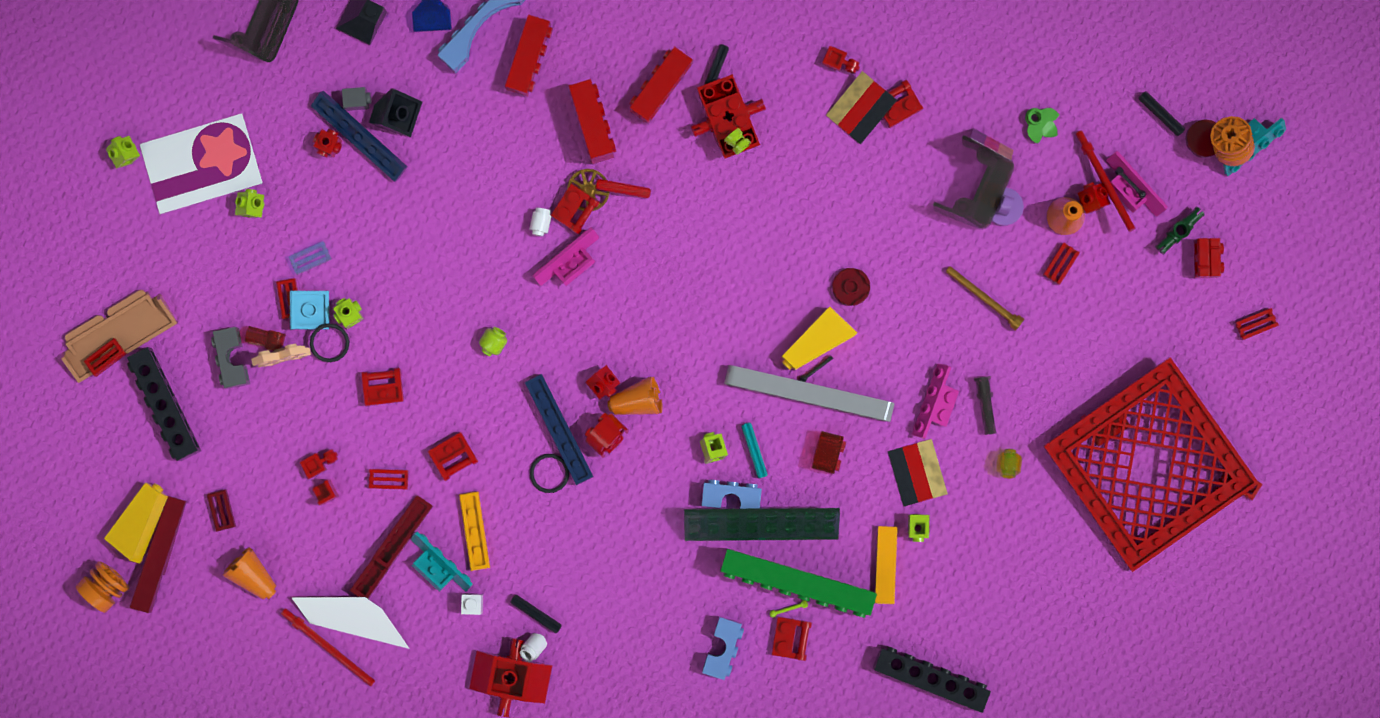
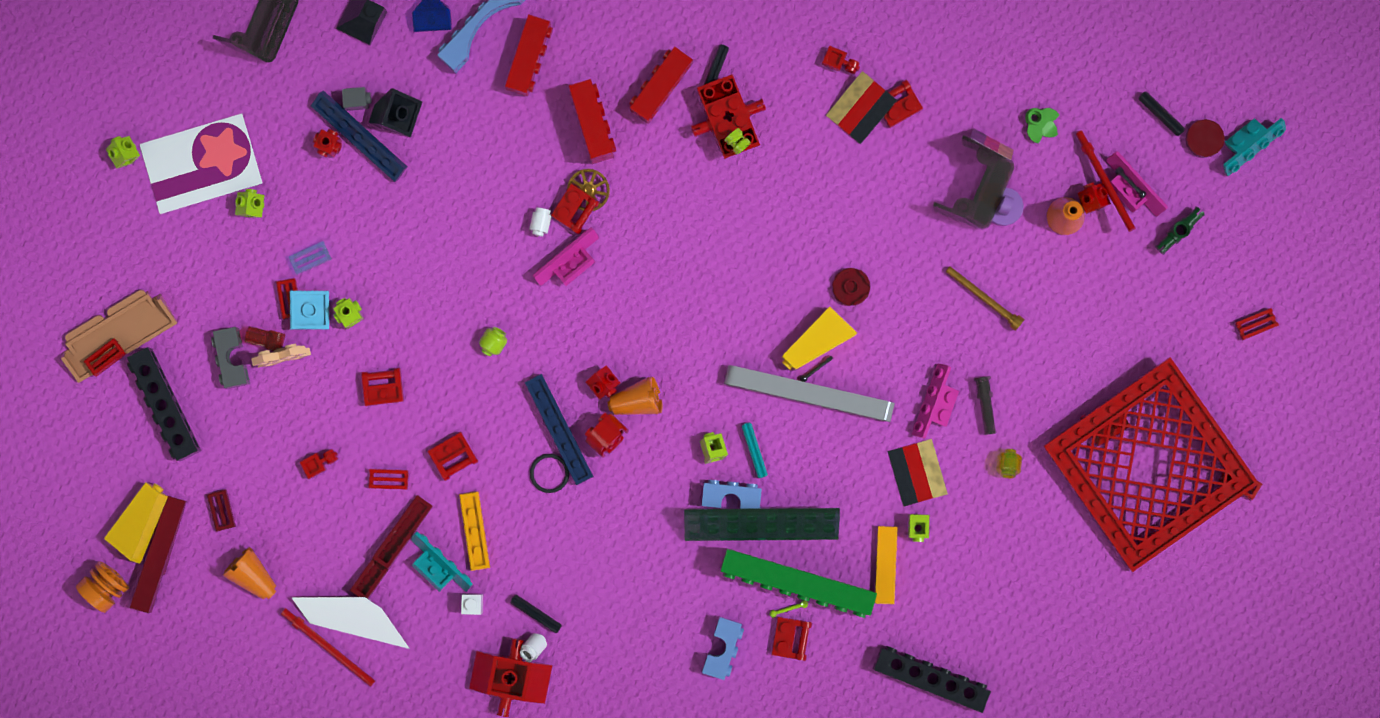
black piece [309,323,350,363] -> none
red panel [312,479,339,506] -> none
red axle [595,179,651,198] -> none
clear red brick [811,431,846,474] -> none
red tile [1043,242,1080,285] -> none
red brick [1194,238,1224,278] -> none
orange wheel [1210,116,1255,166] -> none

